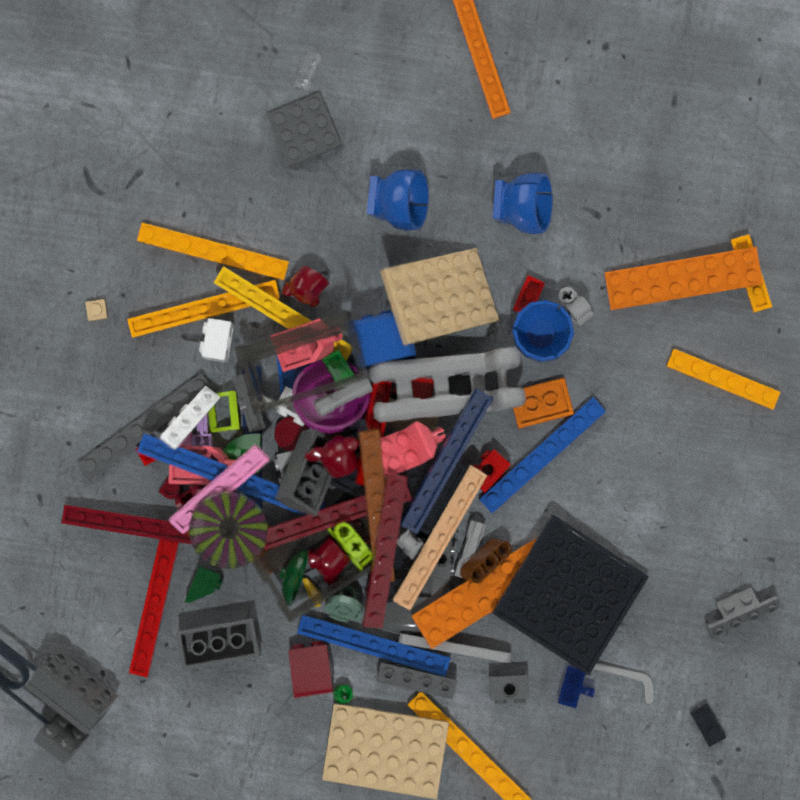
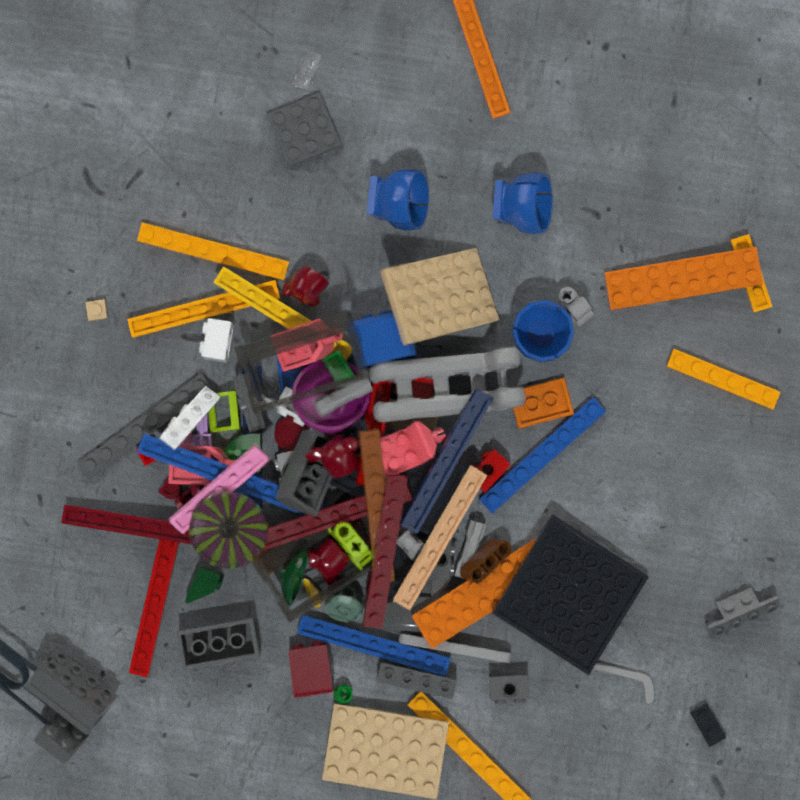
red plate [512,275,545,313] -> none
clear blue plate [557,666,595,709] -> none

